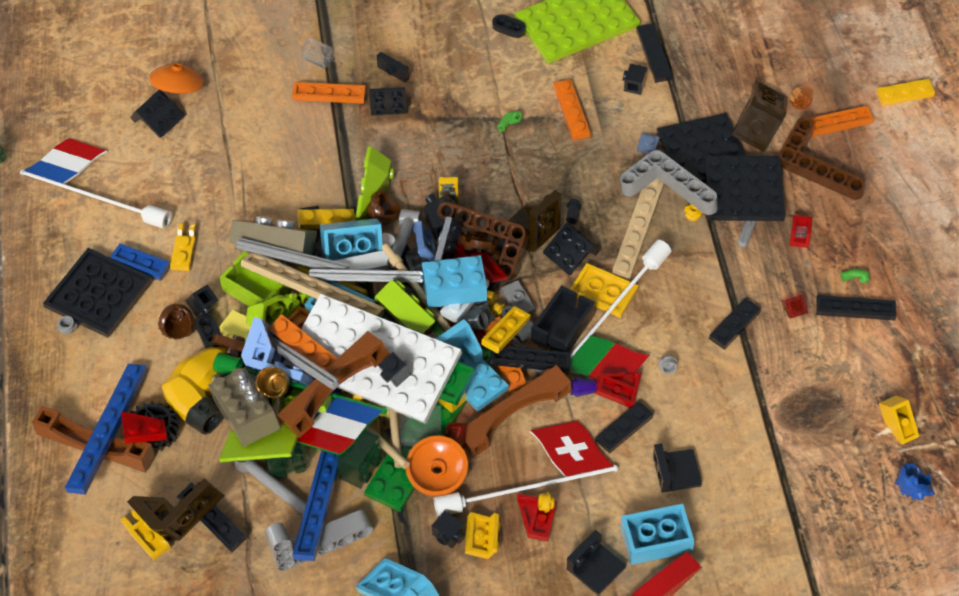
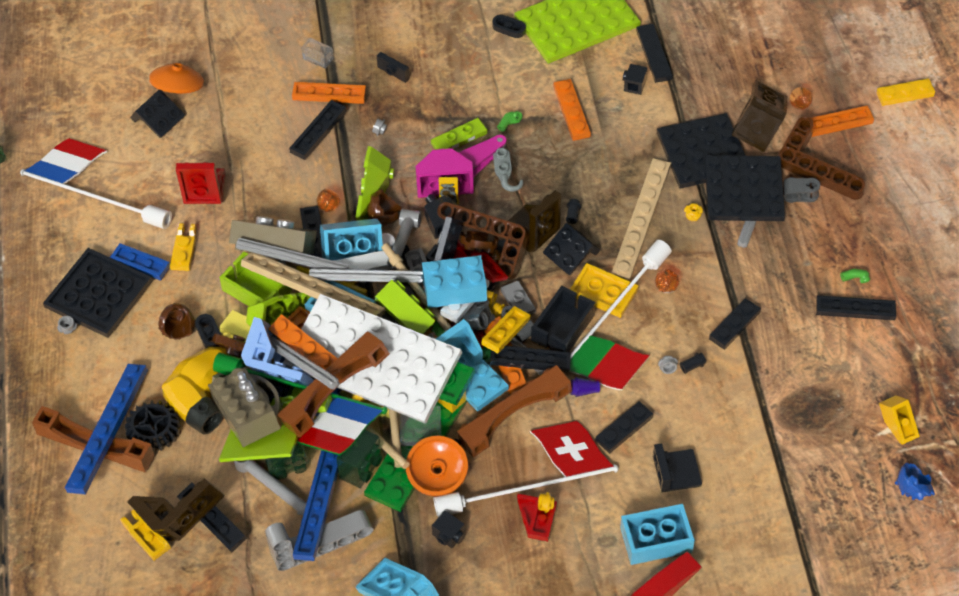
red wing [121,412,167,444] -> none
black brick [186,284,218,317] -> none
pearl gold hair [255,366,290,399] -> none
yellow plate [297,209,356,229] -> none
black bracket [369,87,407,115] -> none
black brick [378,352,412,388] -> none
medium blue hinge [413,221,436,262] -> none
clear red slope [443,423,467,449] -> none
yellow bracket [465,512,501,559] -> none
black bracket [566,530,626,595] -> none
red wing [594,372,641,408] -> none
light grey beam [620,150,718,215] -> none
sand blue plate [637,133,660,154] -> none
clear red slope [781,294,808,319] -> none
red window [789,215,812,248] -> none
none -> red bracket [176,162,226,204]
none -> black plate [289,100,347,160]
none -> clear orange piece [316,189,340,212]
none -> light grey plate [372,119,387,136]
none -> dark pink slope [416,135,523,198]
none -> lime plate [431,118,487,150]
none -> clear orange piece [655,269,680,293]
none -> black pin [679,352,706,374]
none -> dark grey piece [783,177,820,203]

